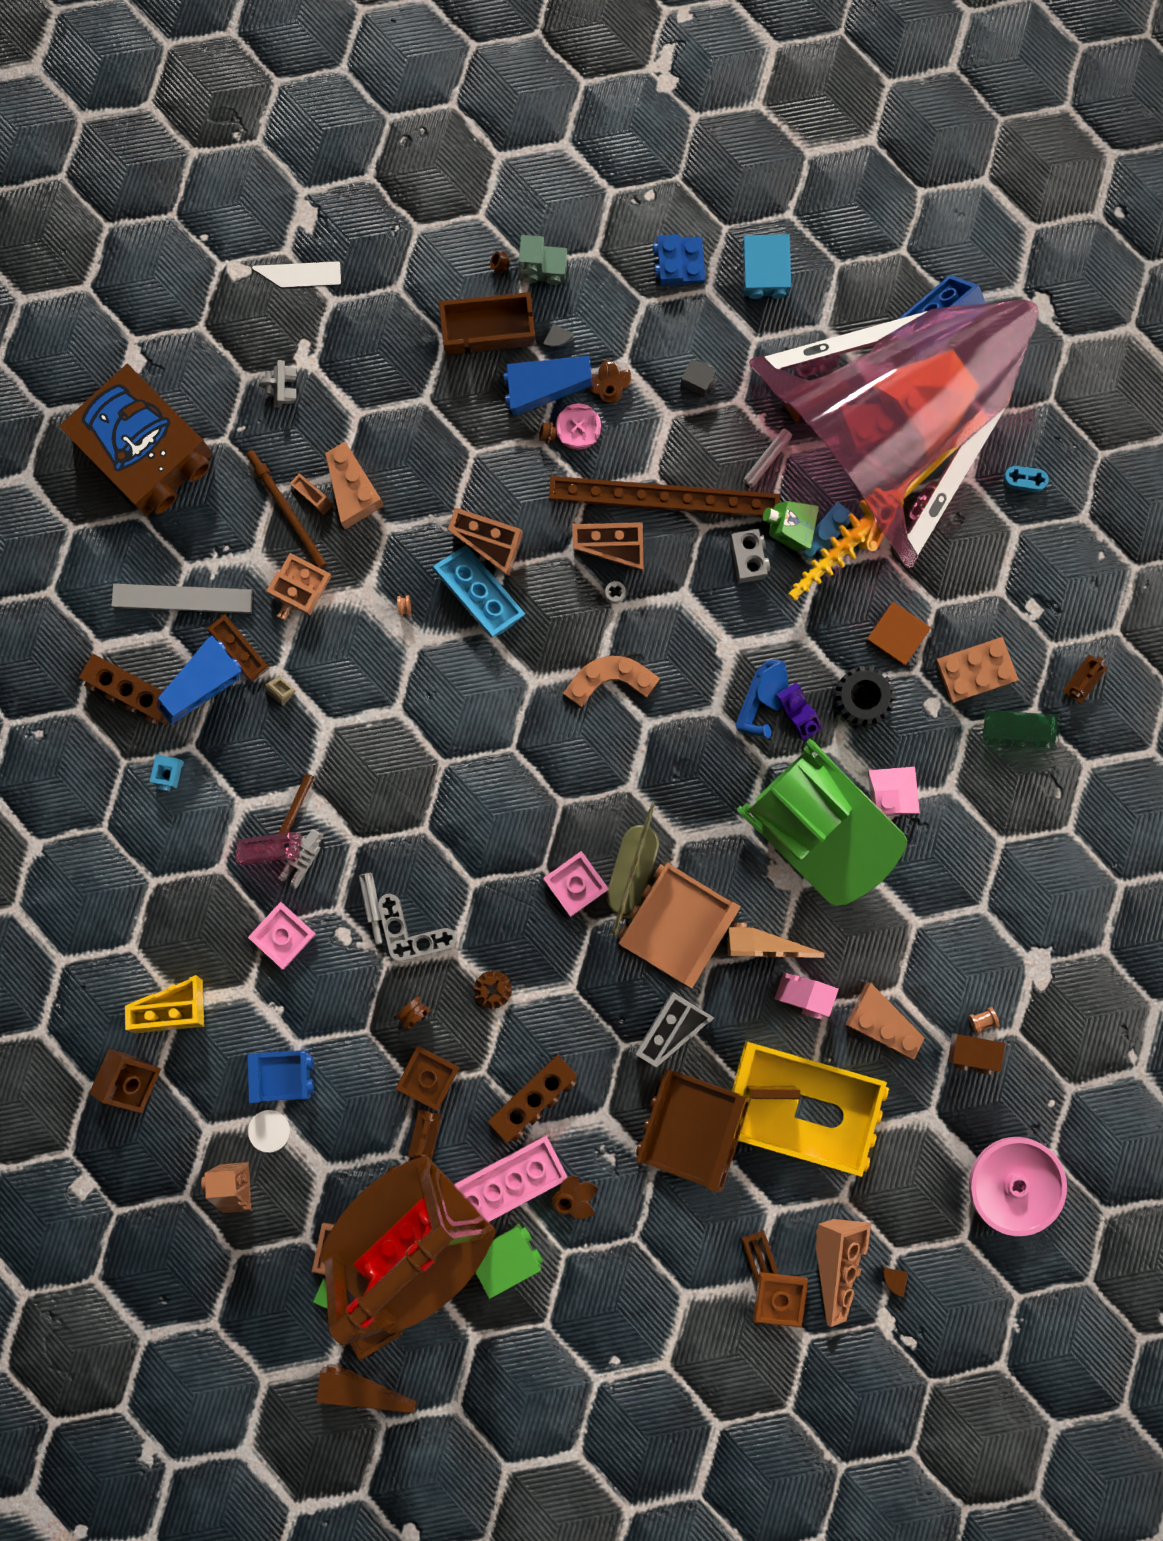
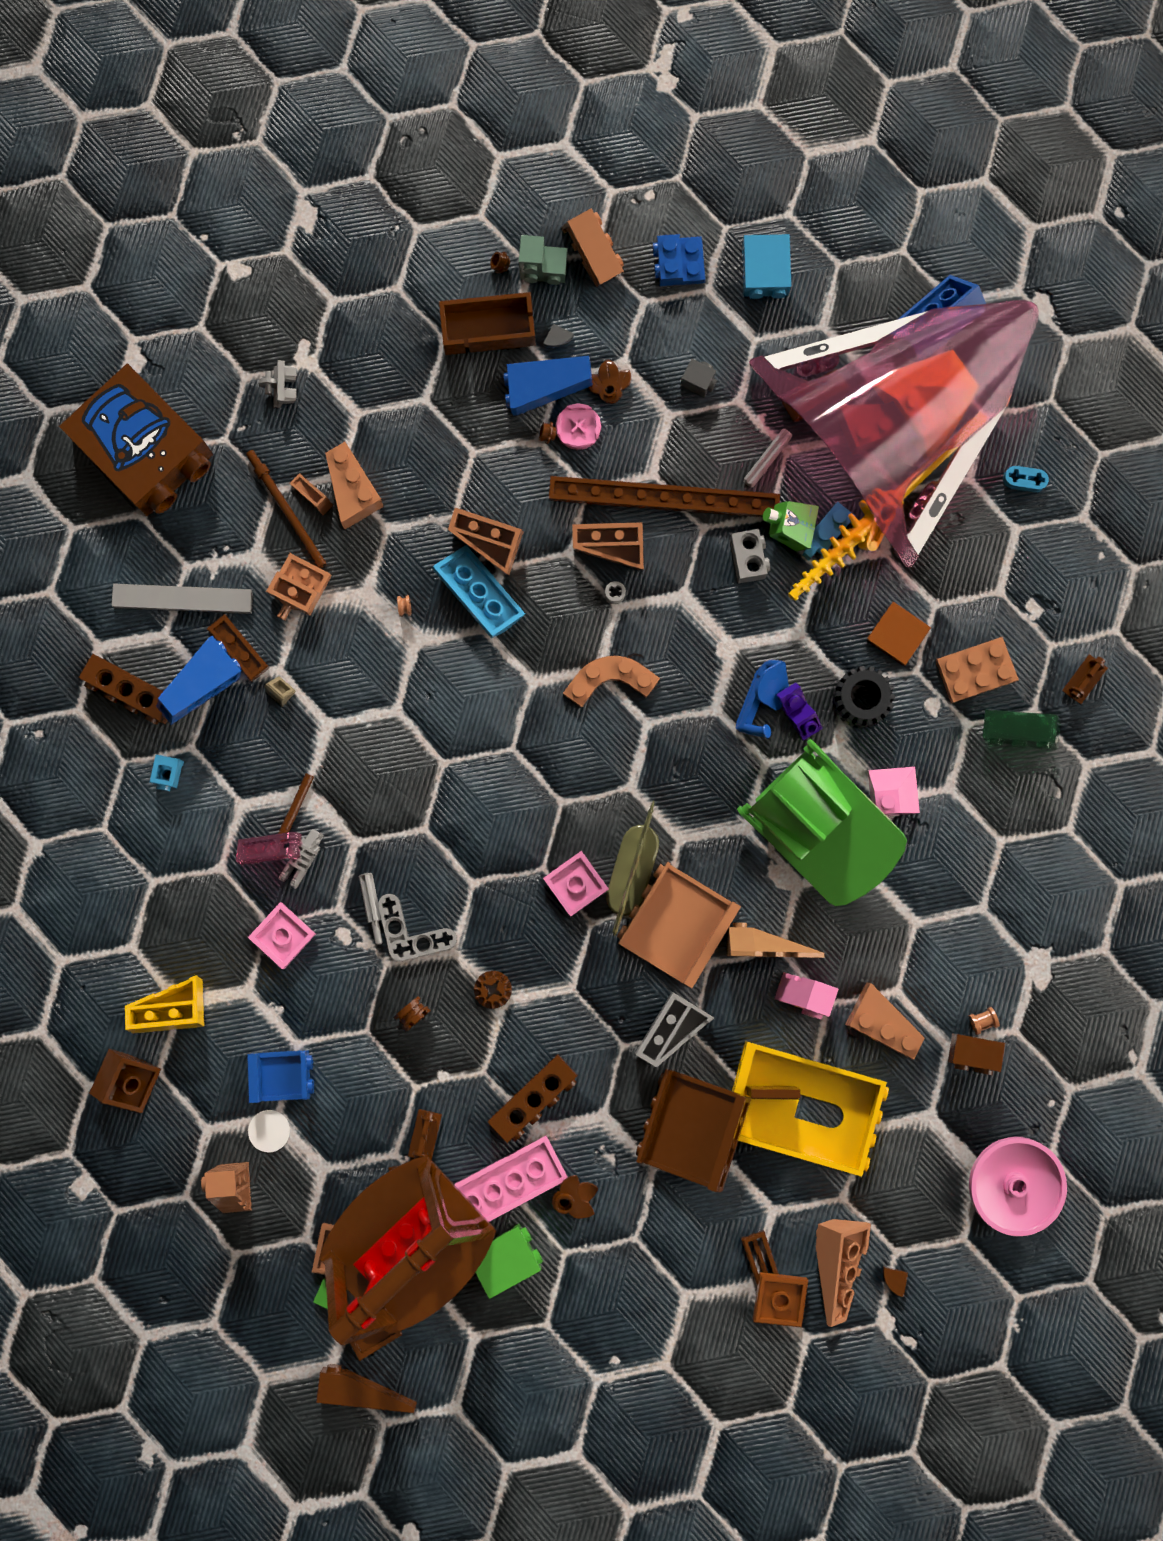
white sticker [252,262,341,287] -> none
reddish brown plate [395,1045,460,1111] -> none
none -> nougat wedge [561,208,624,287]

